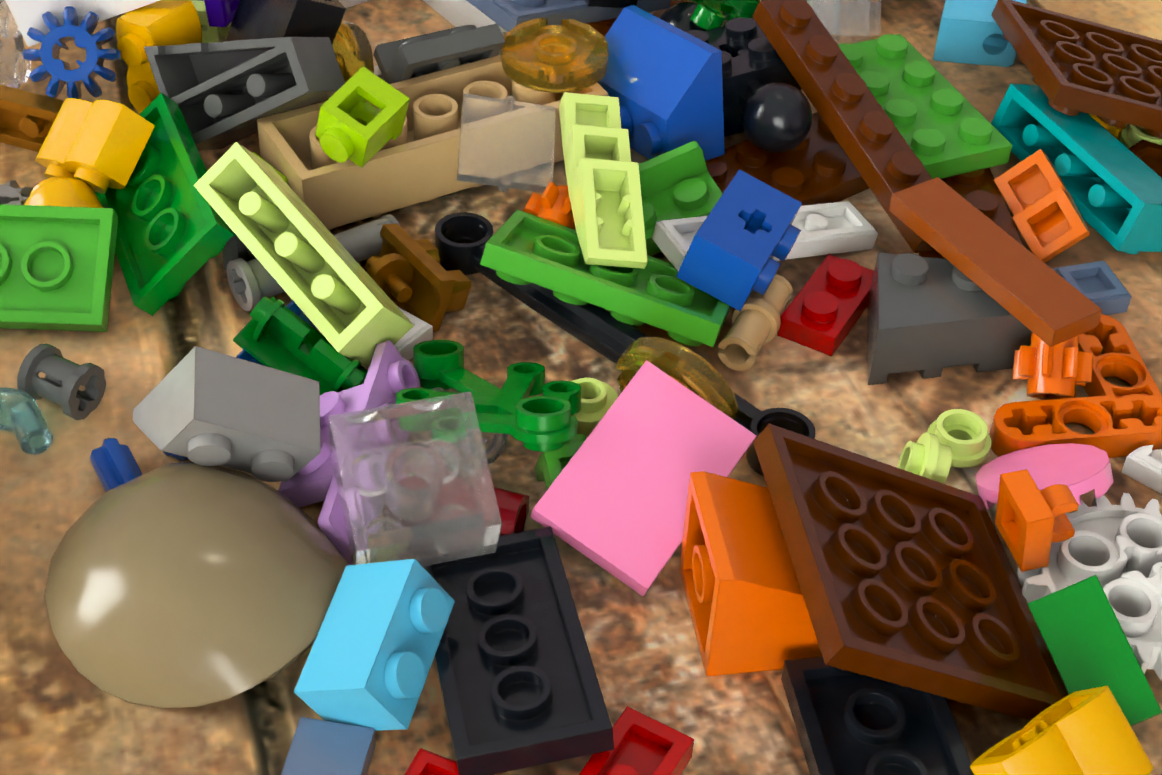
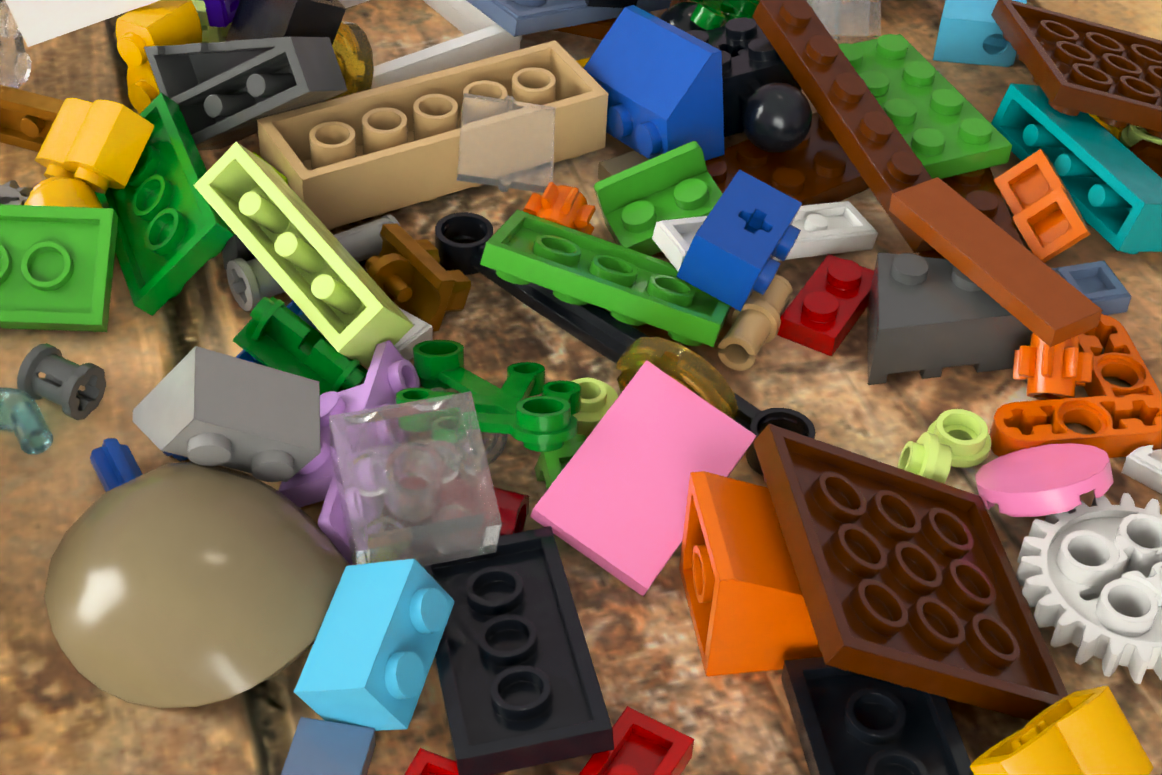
blue gear [23,6,122,99] -> none
lime brick [315,66,410,168] -> none
dark grey bracket [373,23,506,84] -> none
clear yellow tile [501,18,609,93] -> none
yellowish green slope [559,92,648,269] -> none
orange tile [995,469,1079,572] -> none
green tile [1028,575,1162,726] -> none

